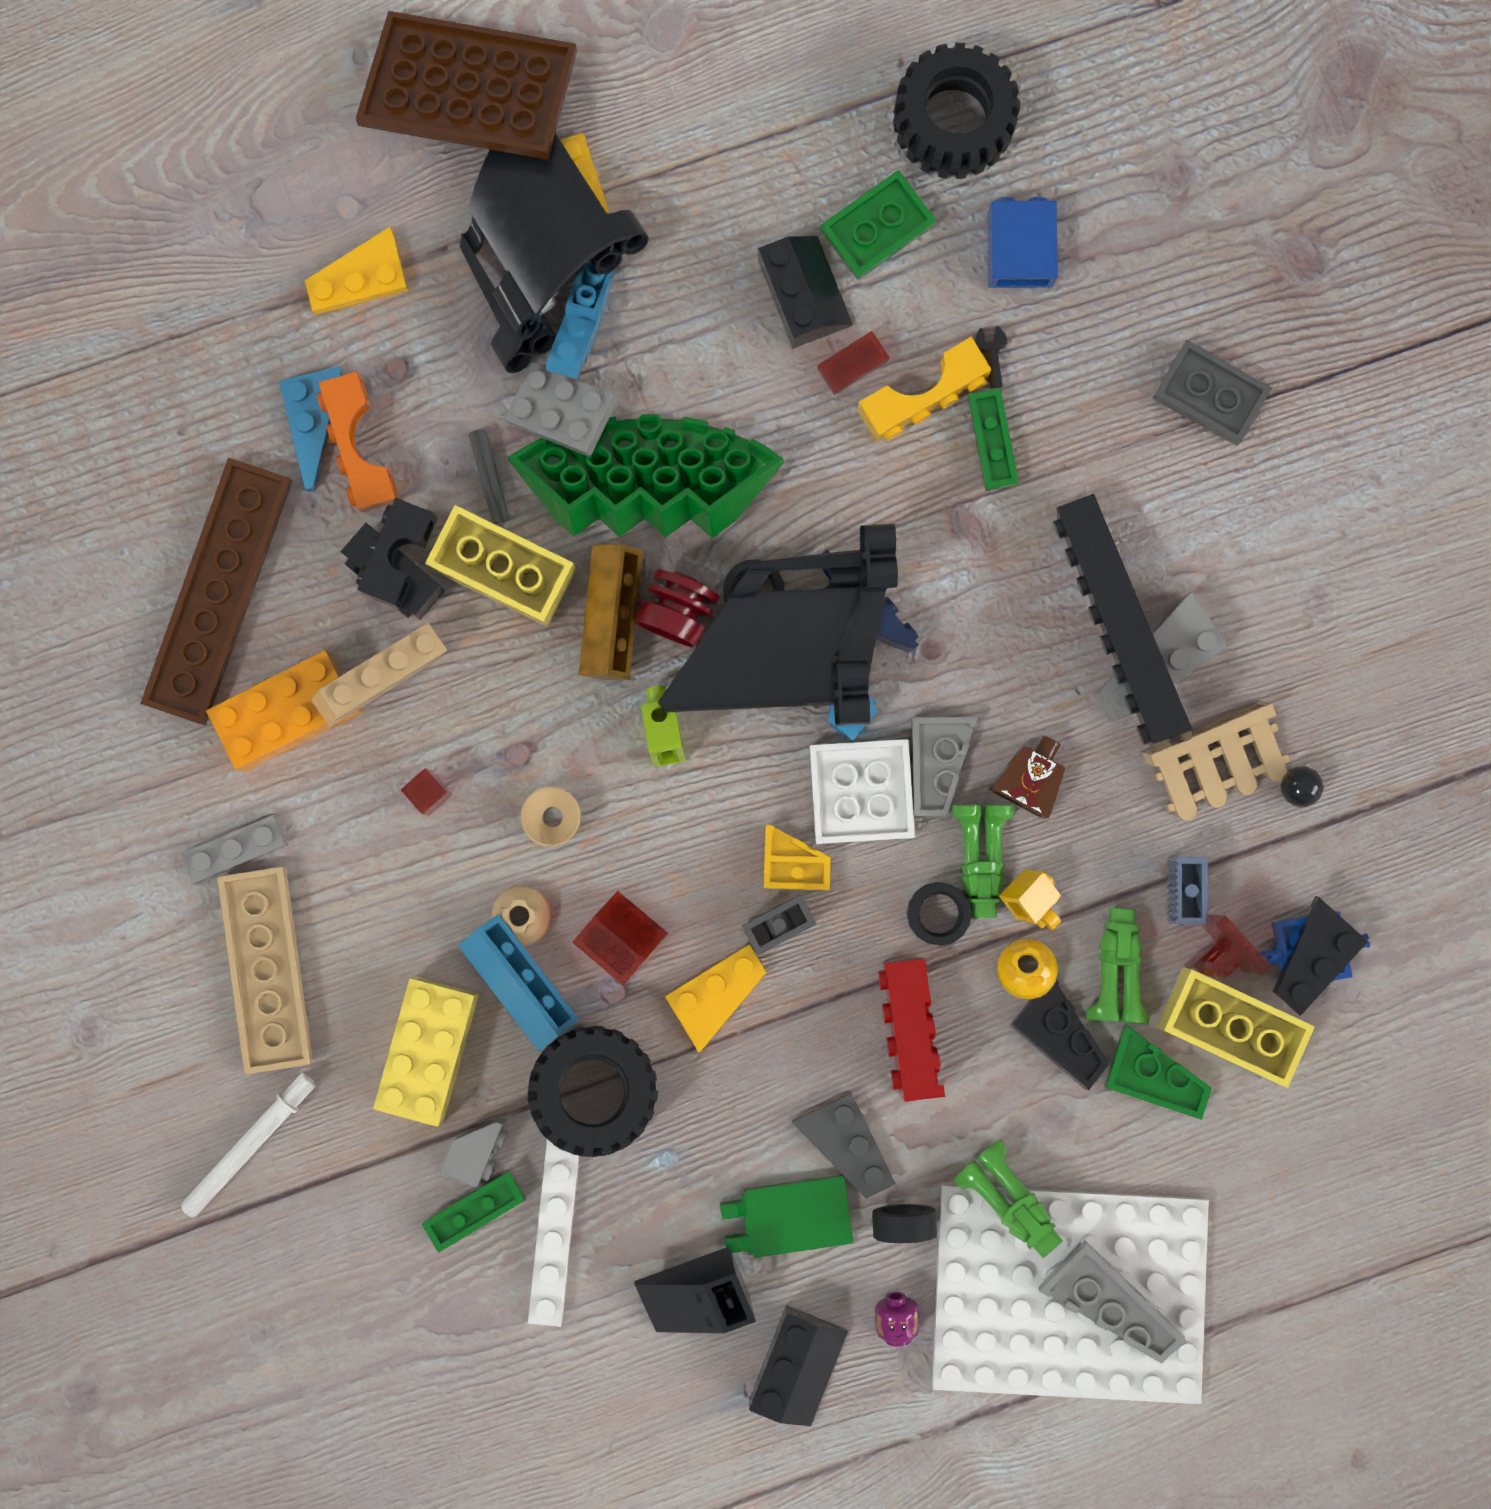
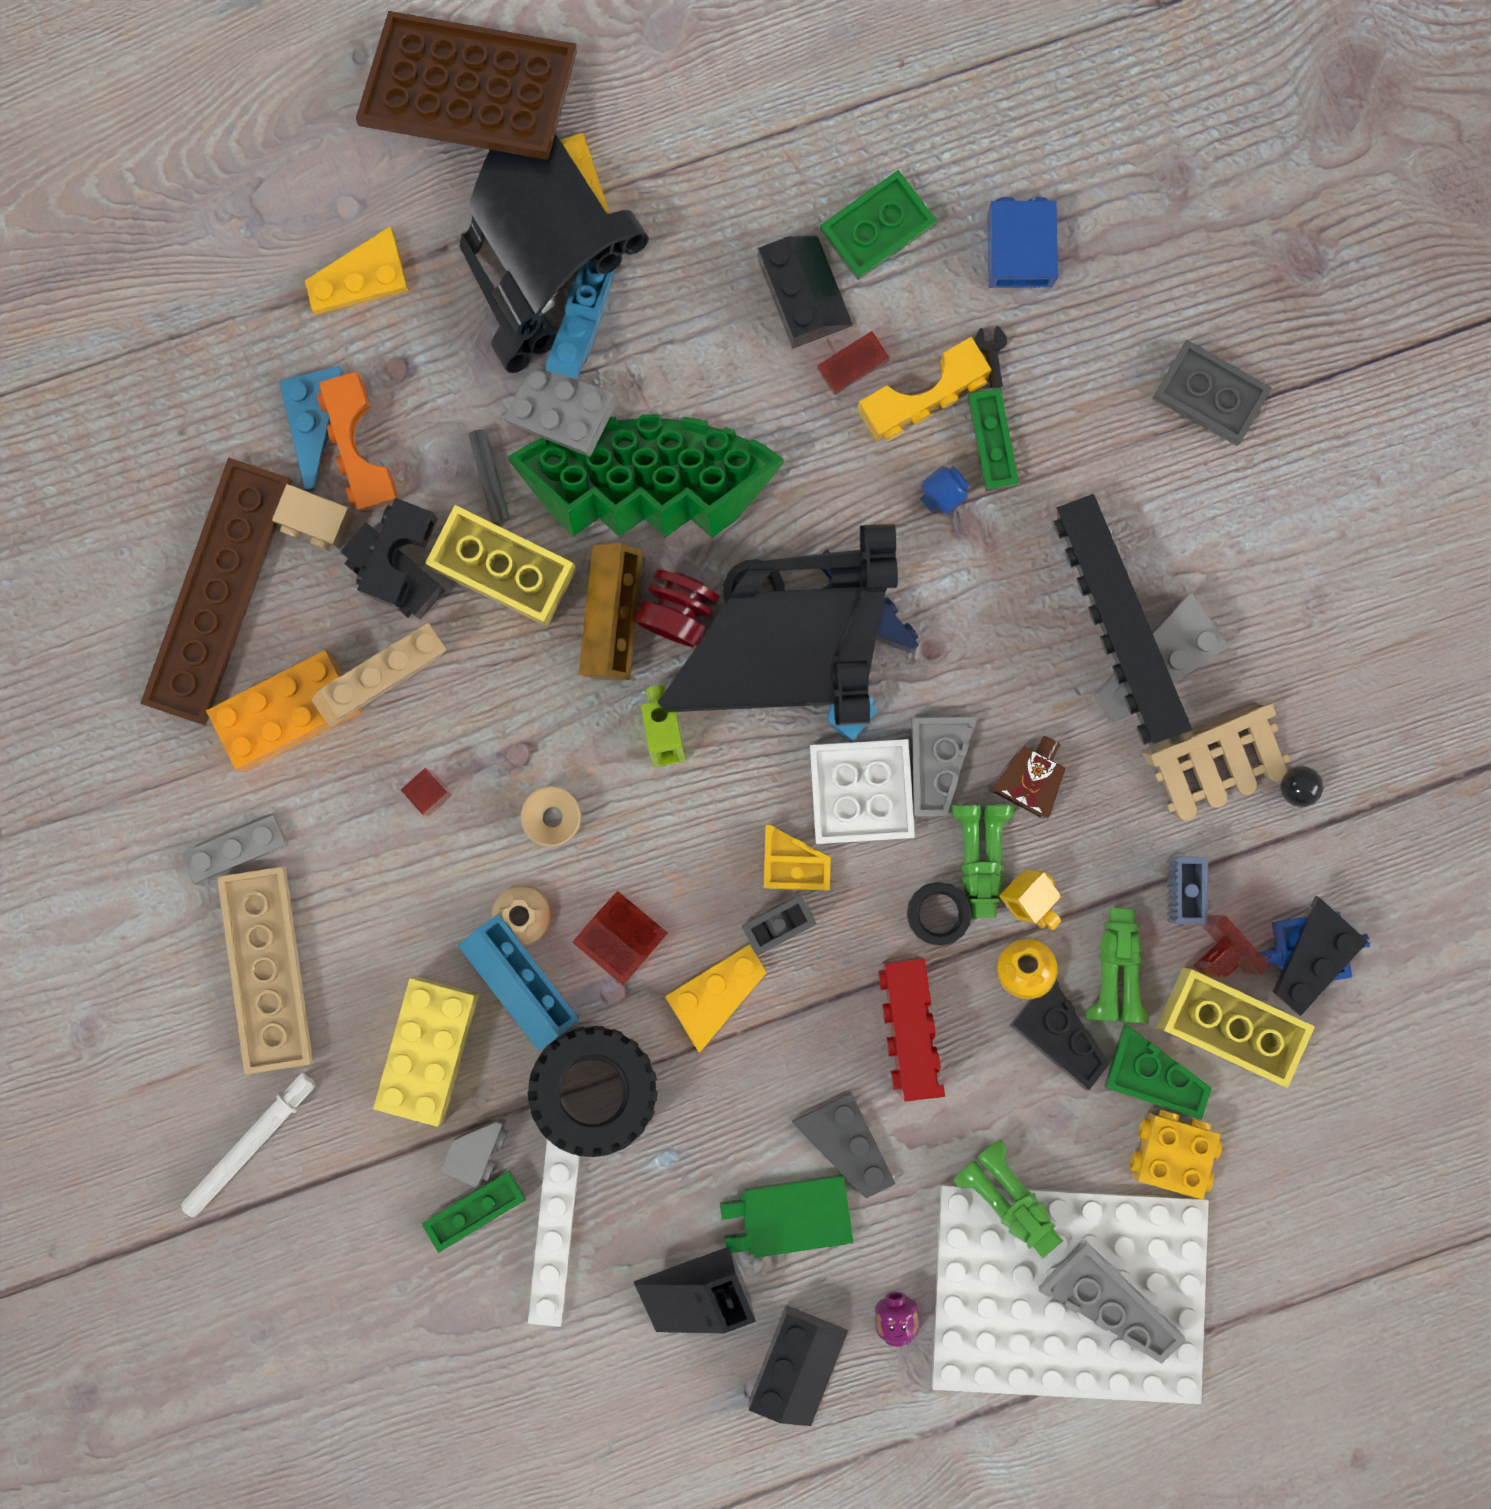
black tyre [872,1204,937,1243] -> none
black tyre [893,42,1020,179] -> none
none -> tan brick [272,484,354,551]
none -> blue head [920,466,970,515]
none -> yellow brick [1129,1109,1222,1200]

